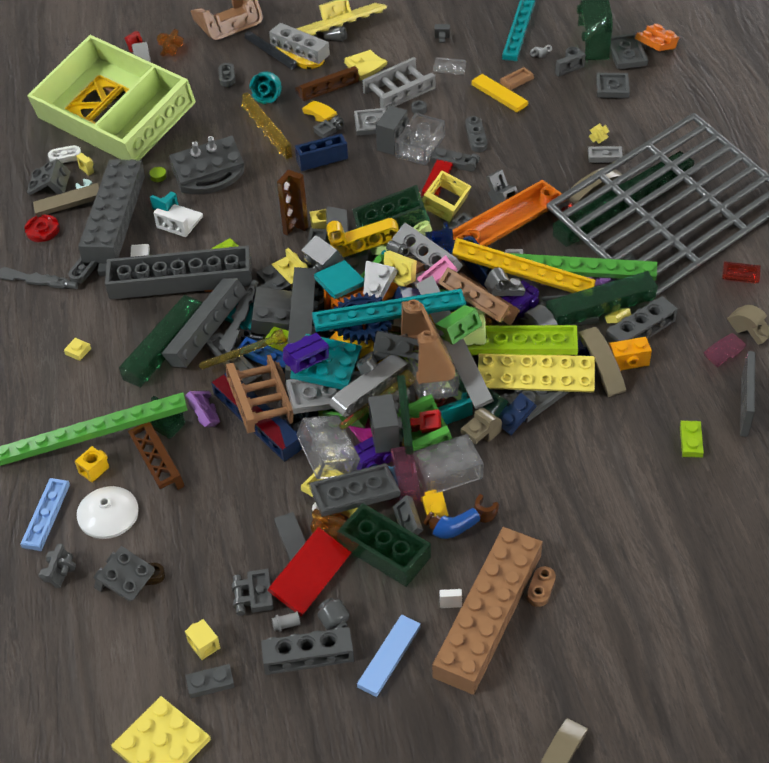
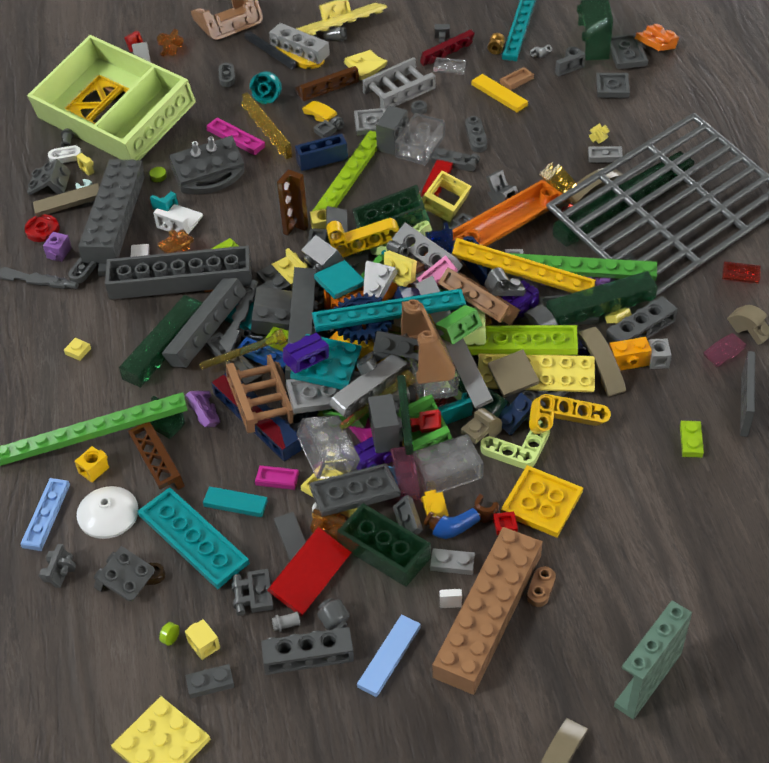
none -> medium lavender brick [43,232,72,262]
none -> dark grey pin [61,128,74,147]
none -> teal plate [138,487,250,590]
none -> clear orange hips [158,229,194,254]
none -> lime tile [159,622,180,646]
none -> teal tile [203,486,268,518]
none -> dark pink plate [206,118,265,156]
none -> dark pink tile [255,465,299,490]
none -> lime plate [313,130,377,211]
none -> dark red plate [420,29,475,66]
none -> light grey plate [430,548,475,575]
none -> yellowish green beam [480,420,550,469]
none -> pearl gold wheel [488,33,505,55]
none -> dark tan tile [488,350,539,398]
none -> red tile [493,511,518,536]
none -> yellow plate [500,465,583,538]
none -> yellow beam [529,394,611,434]
none -> clear yellow hinge [539,162,577,193]
none -> sand green panel [614,601,692,720]
none -> light grey brick [648,339,672,369]

